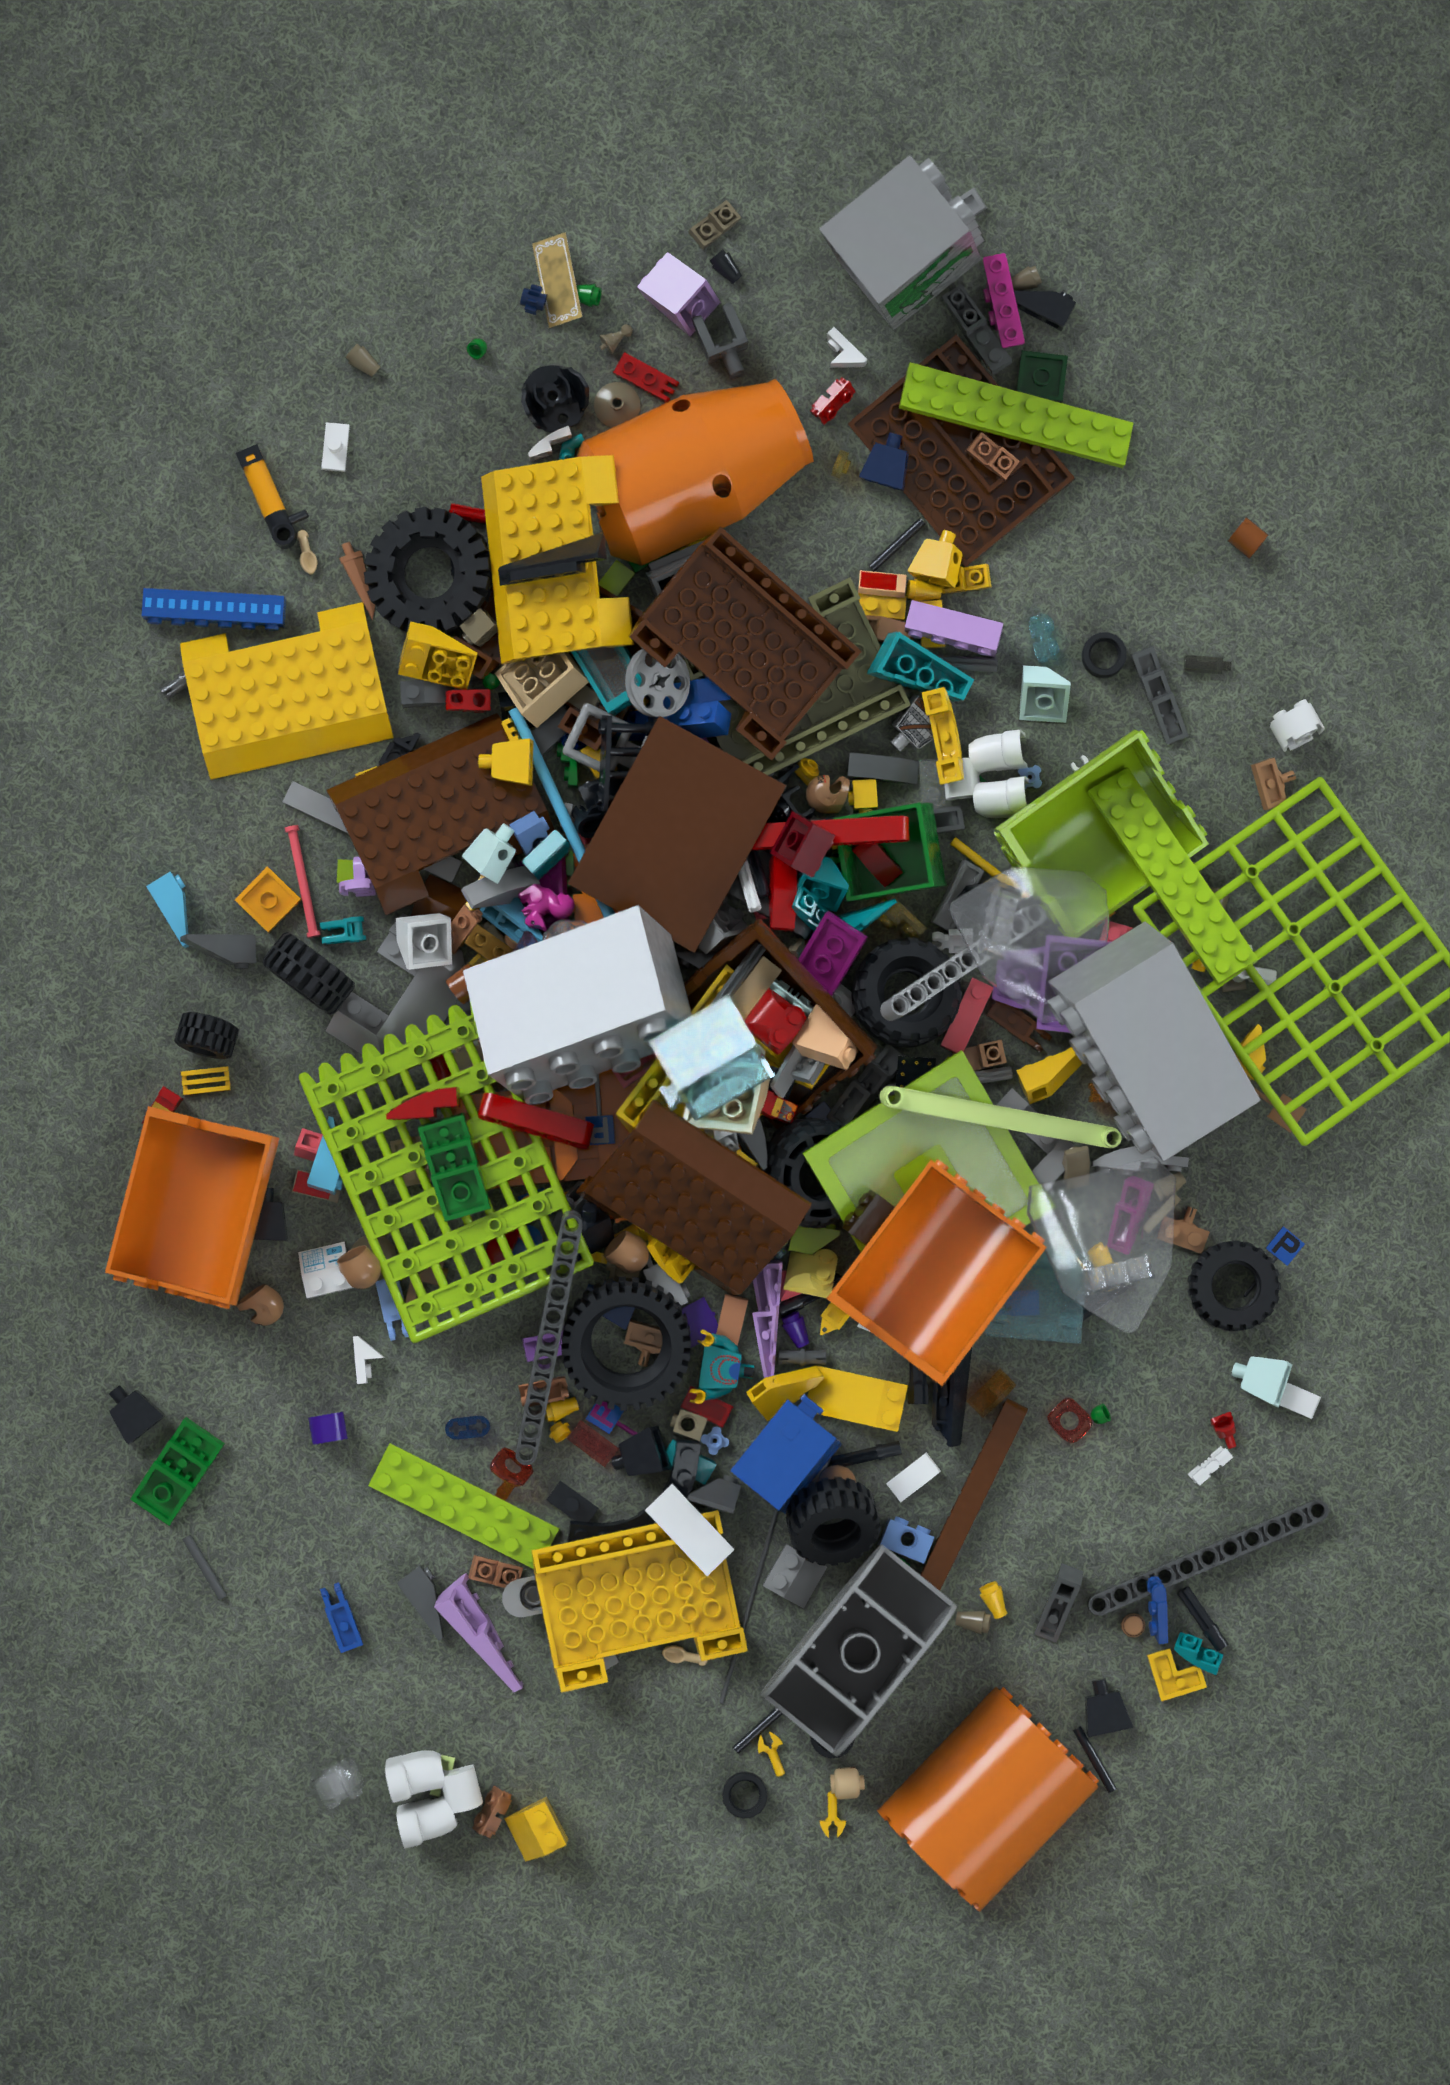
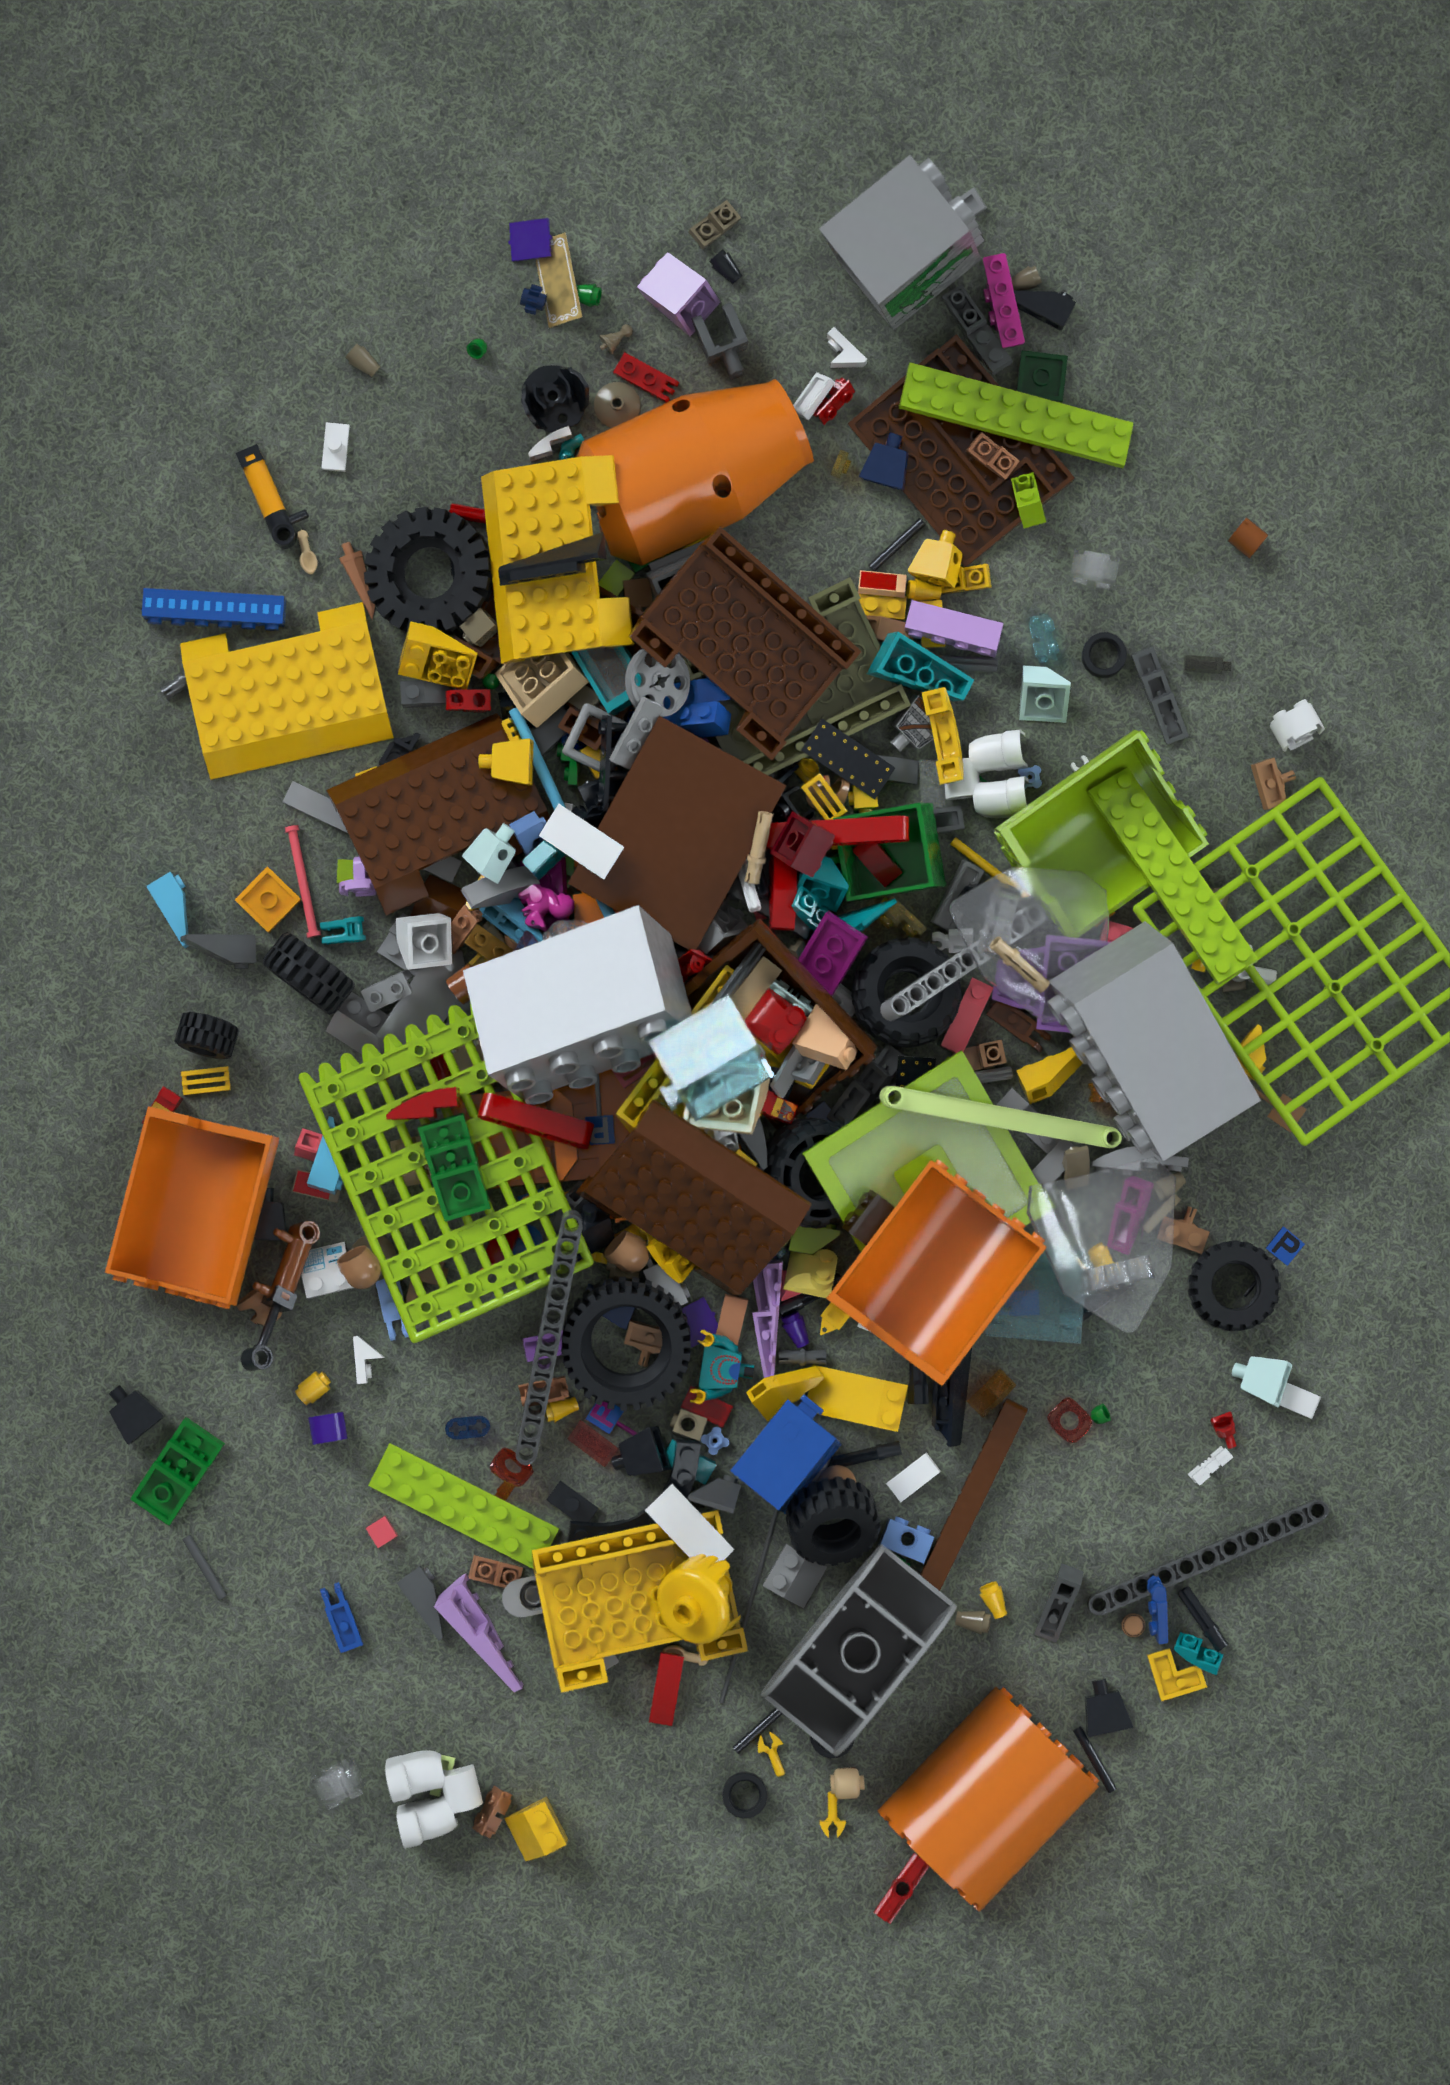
yellow plate [549,1421,571,1443] -> none
none -> piece [241,1221,320,1371]
none -> yellow brick [295,1371,331,1405]
none -> light grey bracket [361,969,412,1012]
none -> coral slope [366,1516,398,1548]
none -> dark purple piece [508,218,552,262]
none -> white sticker [539,804,624,879]
none -> light grey plate [609,696,665,769]
none -> medium nougat piece [623,578,653,612]
none -> red slope [649,1652,684,1726]
none -> yellow piece [657,1554,741,1644]
none -> red hinge [677,949,712,983]
none -> tan pin [744,811,773,884]
none -> white tile [793,372,835,420]
none -> black sticker [801,719,895,799]
none -> yellow tile [801,773,848,820]
none -> red piece [874,1852,930,1924]
none -> tan pin [989,936,1050,993]
none -> lime slope [1011,472,1046,529]
none -> clear brick [1069,549,1121,590]

